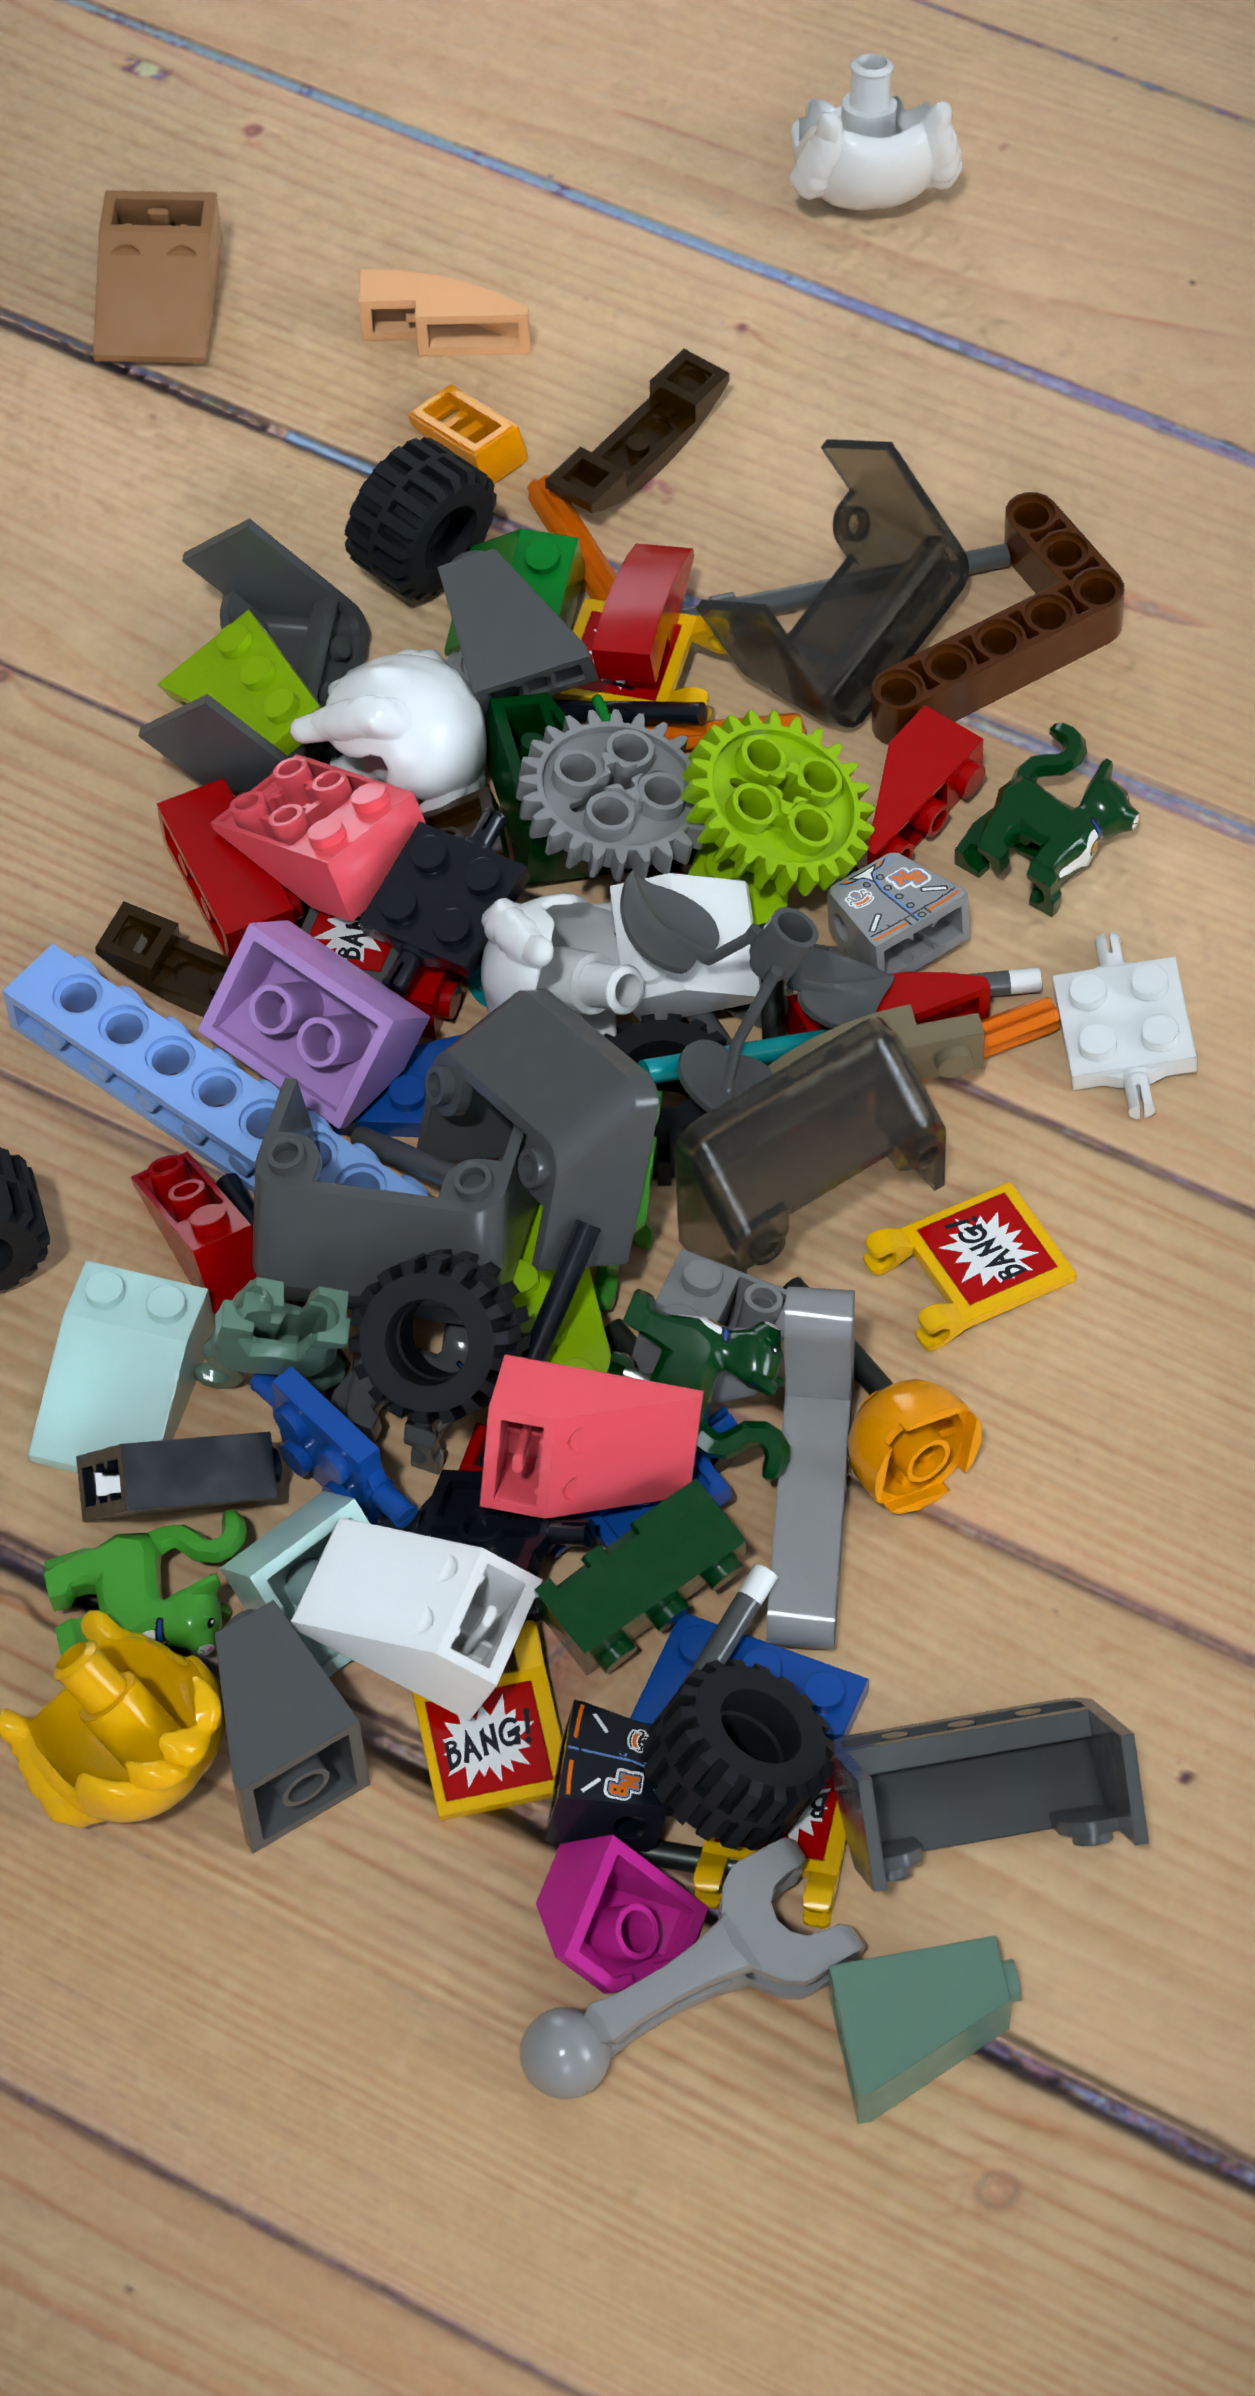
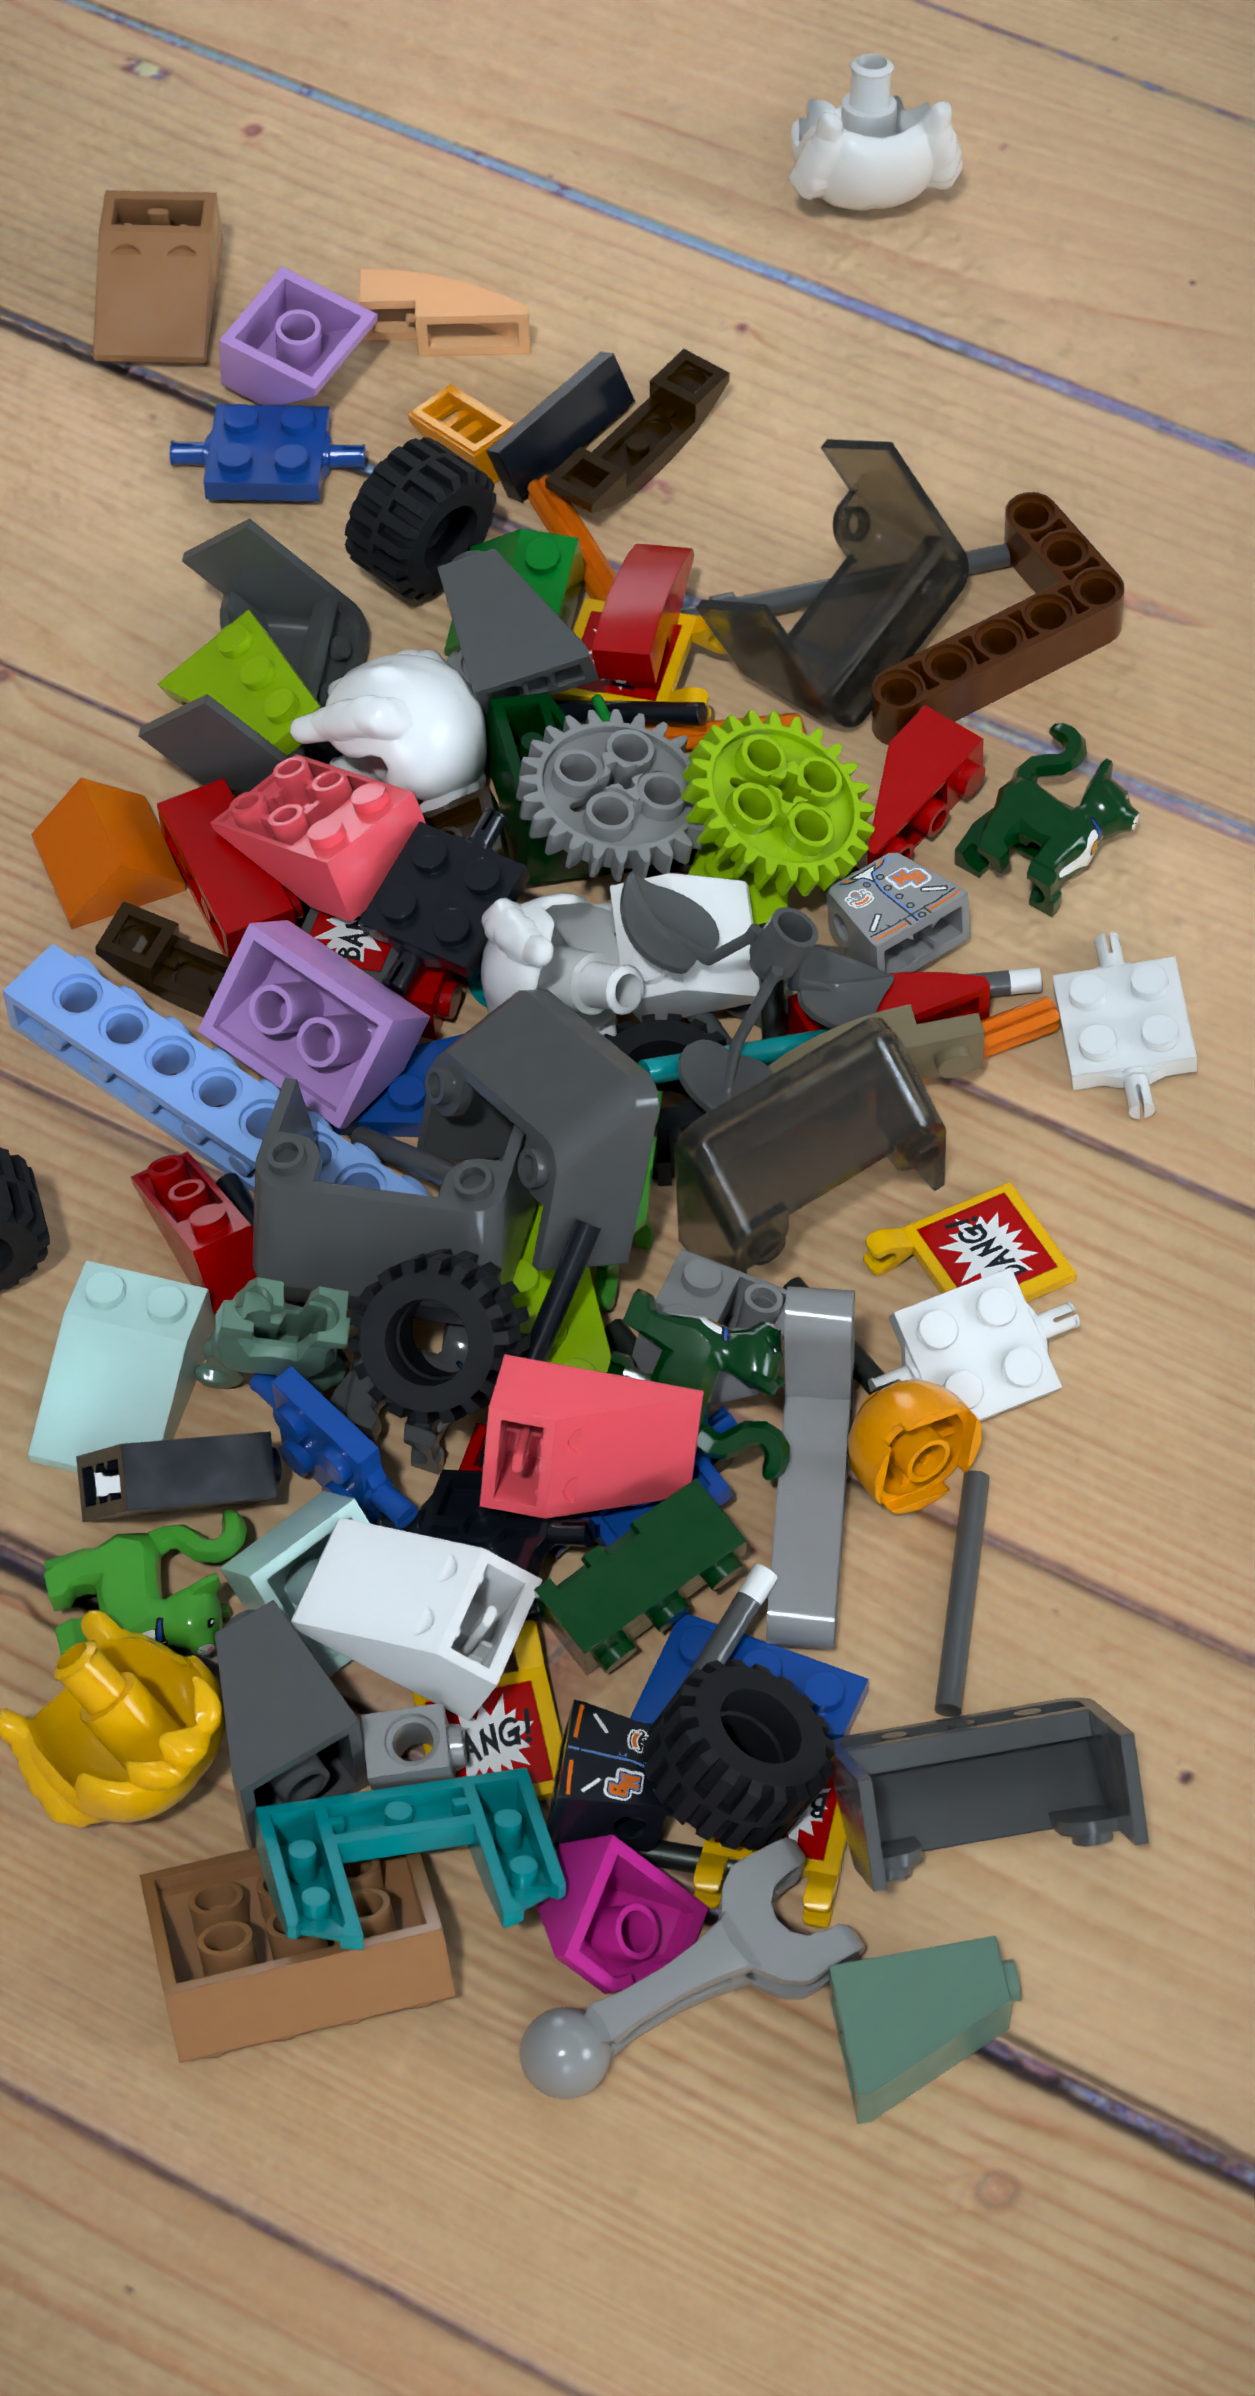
none -> orange slope [32,777,186,930]
none -> medium nougat slope [139,1847,456,2063]
none -> blue plate [170,404,366,502]
none -> lavender slope [219,266,377,406]
none -> teal wedge [255,1768,566,1950]
none -> light grey brick [361,1703,467,1790]
none -> black tile [486,352,635,500]
none -> white plate [868,1267,1080,1422]
none -> dark grey bar [935,1470,990,1717]

